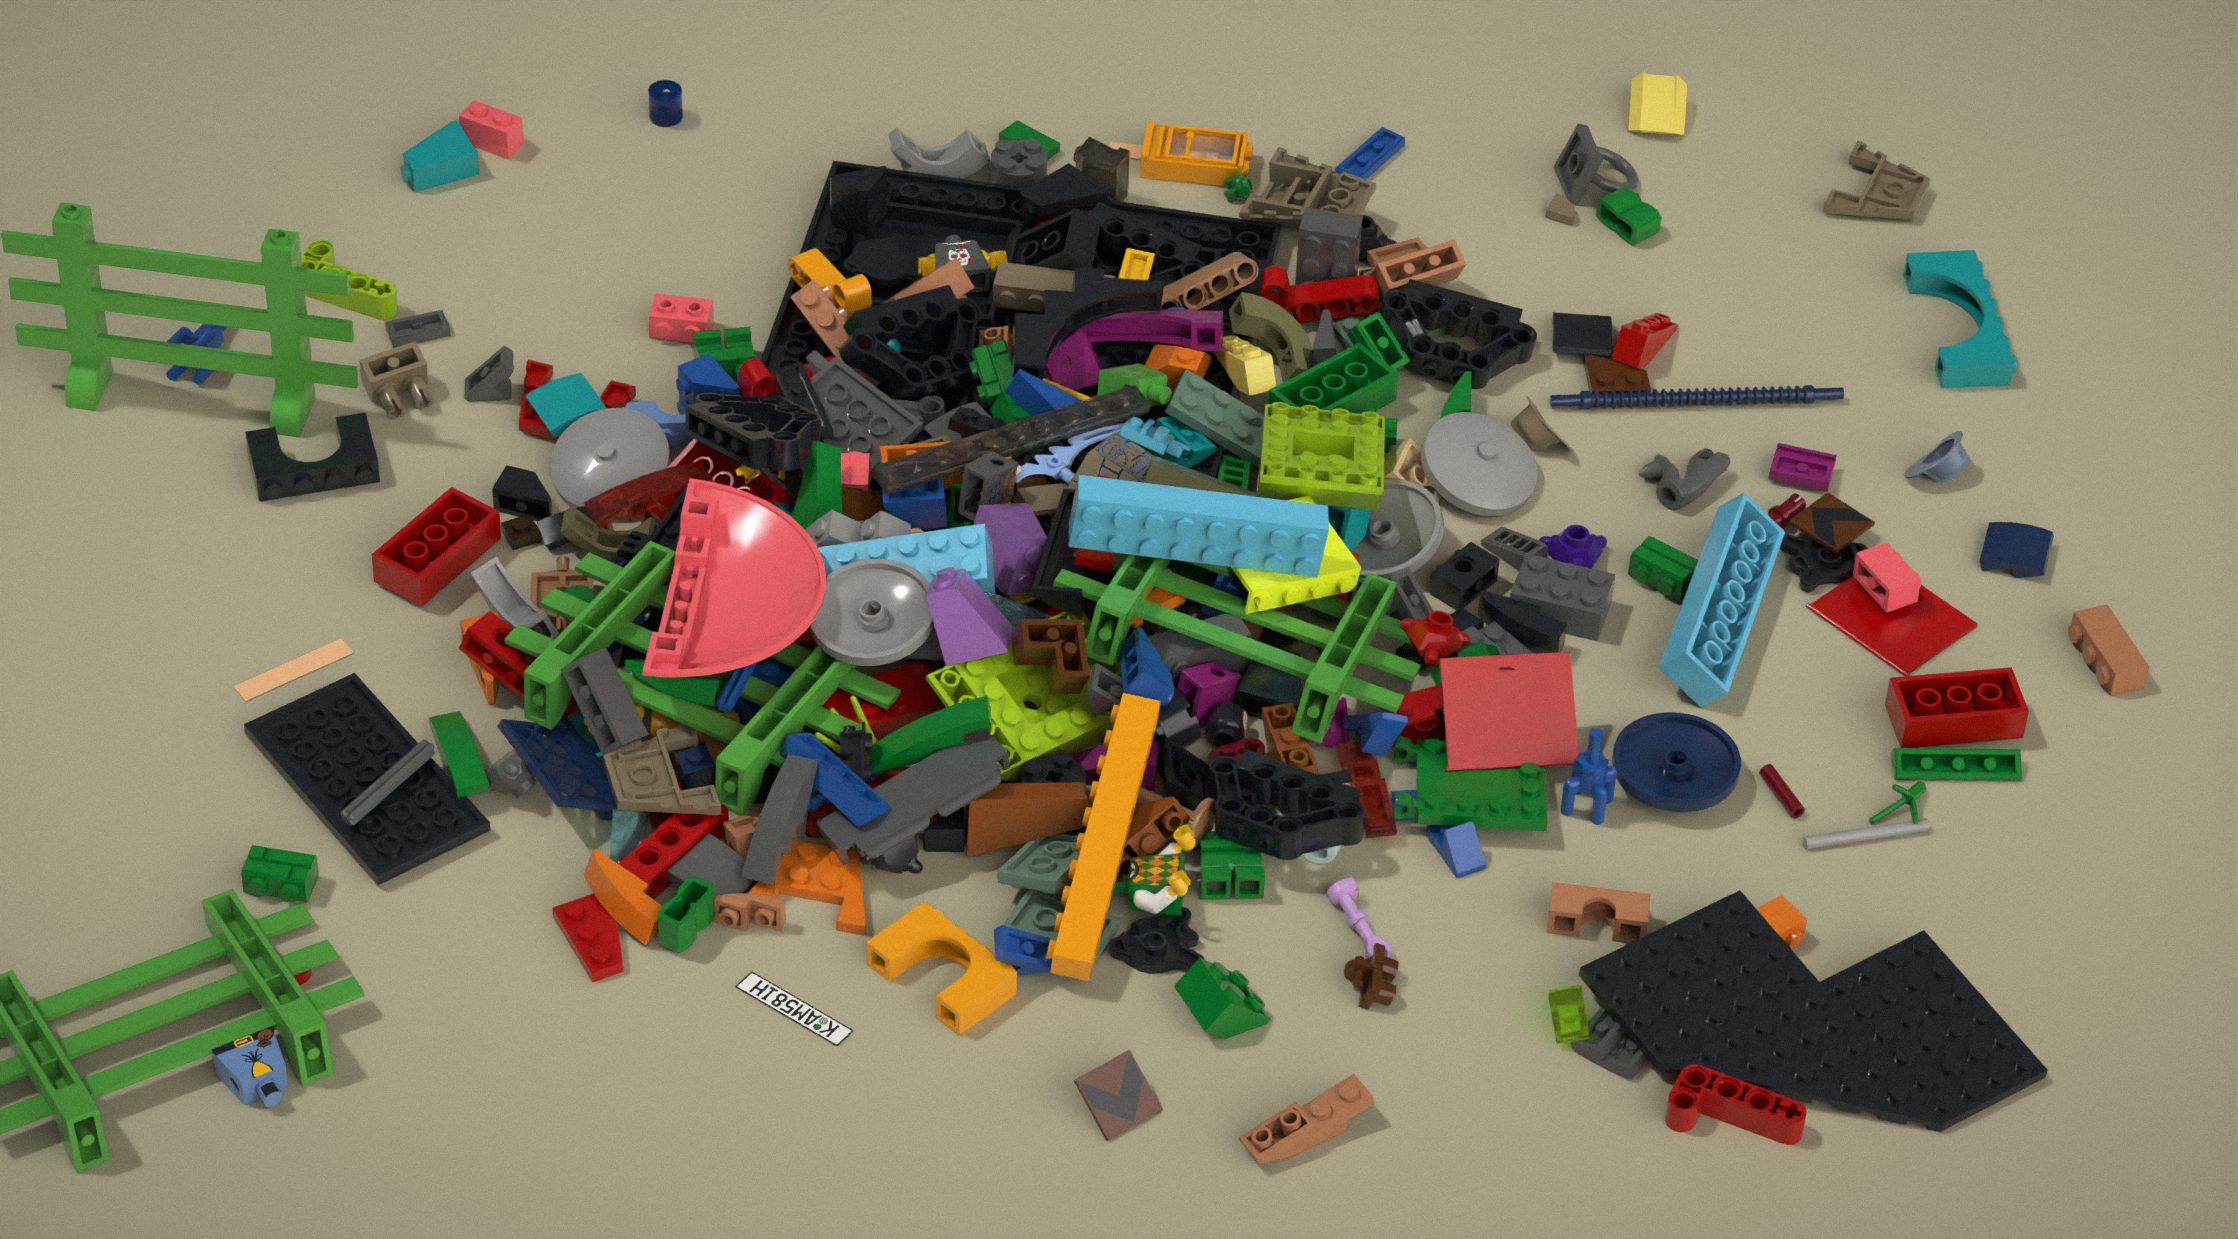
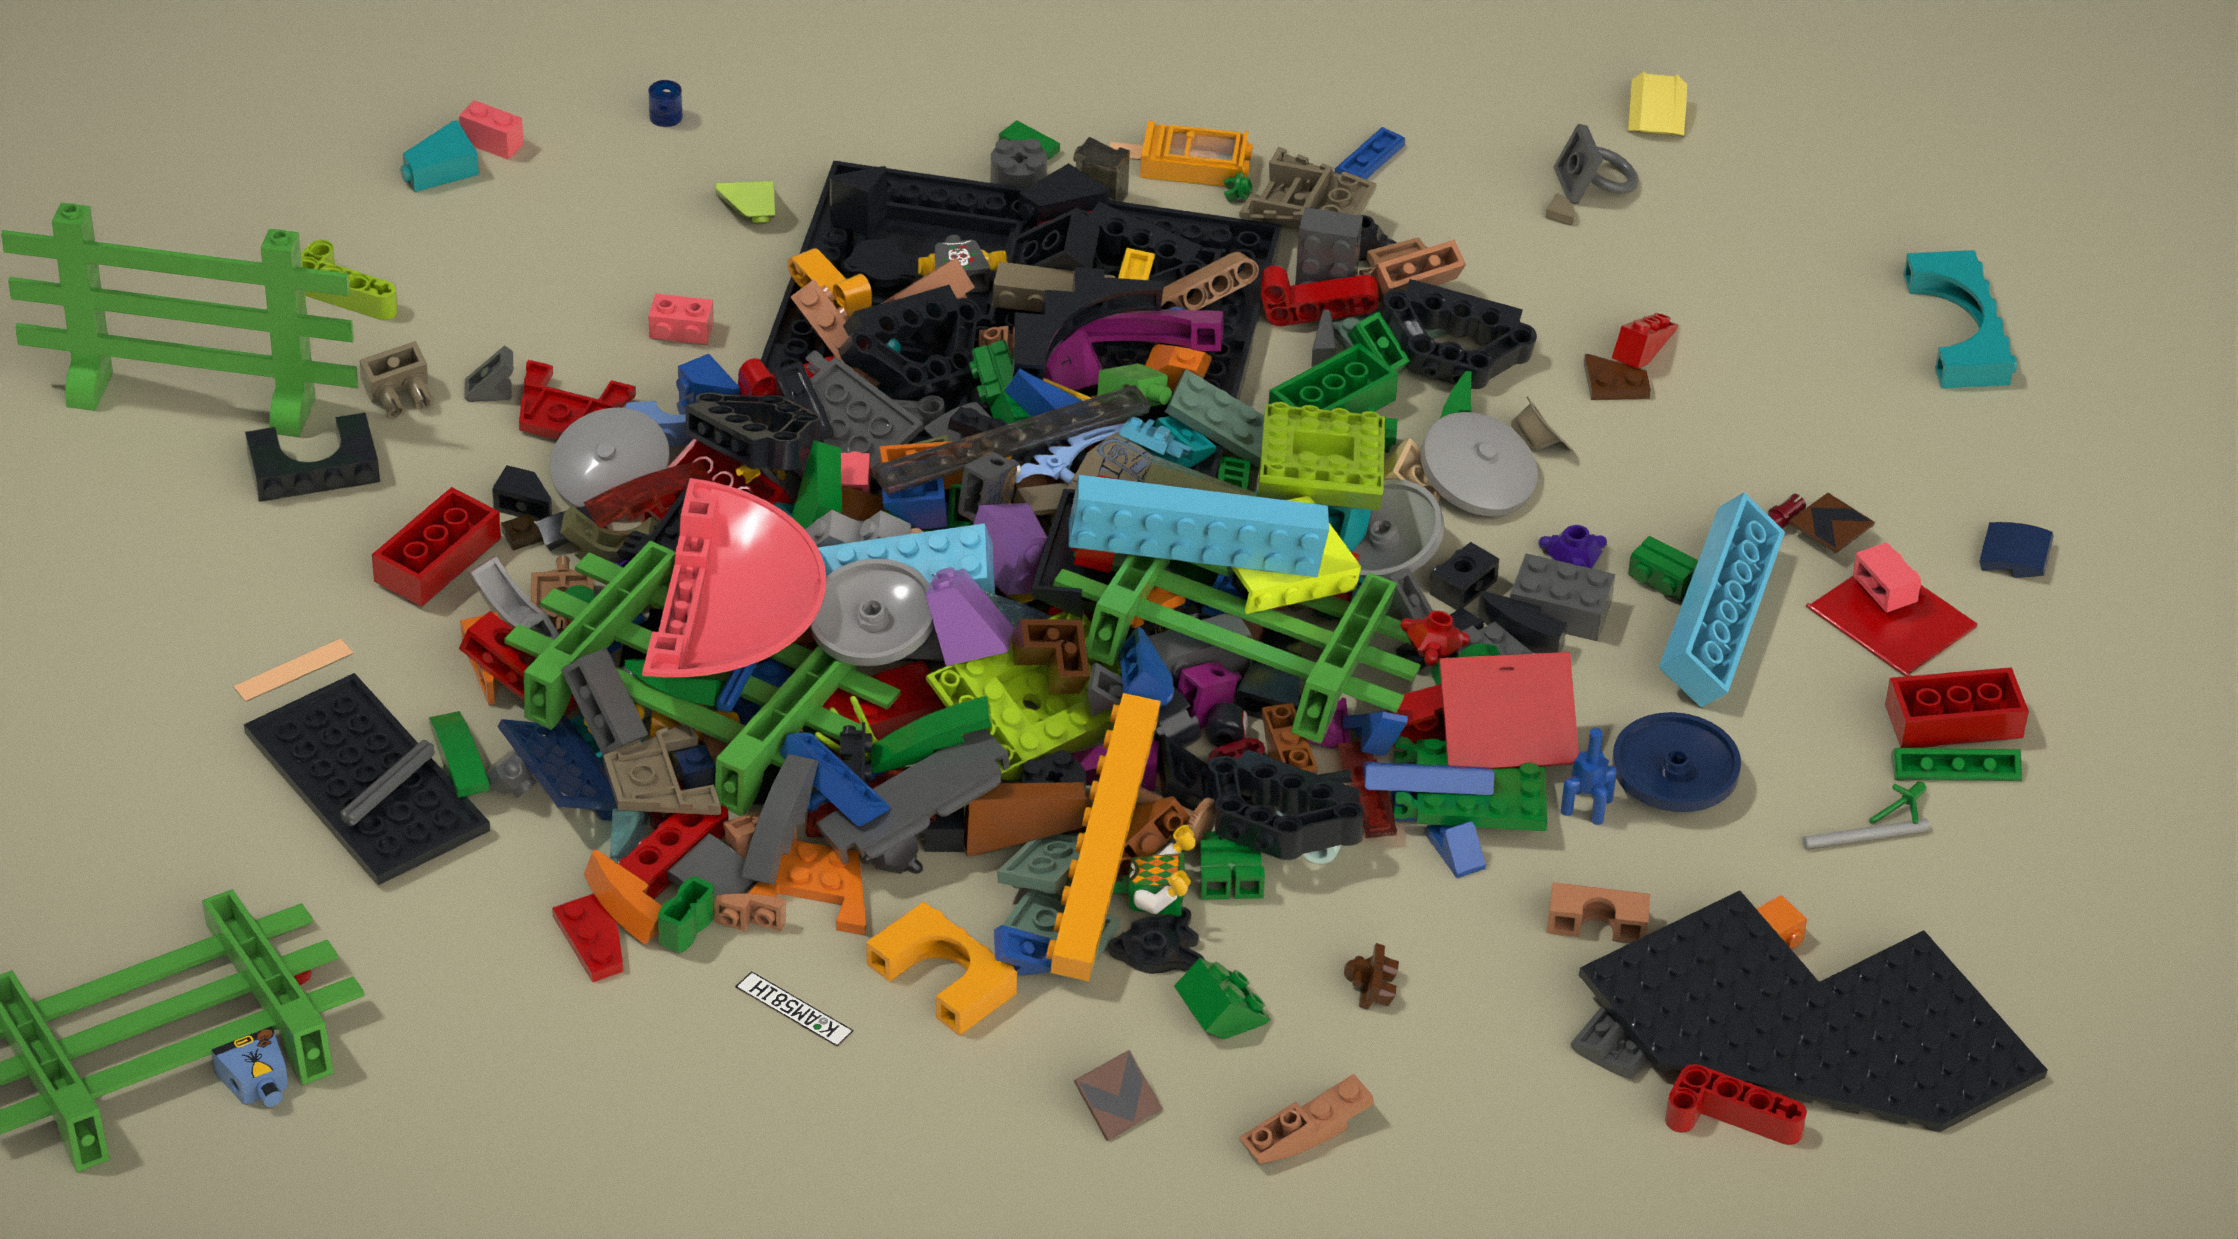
blue plant [166,324,227,385] -> none
green brick [241,845,319,902] -> none
dark grey tile [385,310,451,348] -> none
teal slope [525,373,607,438] -> none
green hips [693,326,755,384] -> none
light grey arch [888,127,990,179] -> none
light yellow slope [1213,335,1276,396] -> none
olive arch [1229,292,1313,382] -> none
lavender piece [1327,877,1391,959] -> none
dark grey slope [1481,526,1548,570] -> none
clear neon green slope [1548,985,1590,1044] -> none
dark blue hose [1550,385,1844,409] -> none
black slope [1552,312,1612,356] -> none
green brick [1596,187,1662,245] -> none
dark grey piece [1639,448,1730,509] -> none
dark red piece [1759,764,1805,818] -> none
magenta plate [1768,443,1837,492] -> none
black tile [1779,534,1868,591] -> none
dark tan wing [1823,141,1930,220] -> none
sand blue piece [1904,431,1971,482] -> none
nougat brick [2068,604,2149,696] -> none
none -> lime slope [715,181,775,224]
none -> slope [1363,762,1495,795]

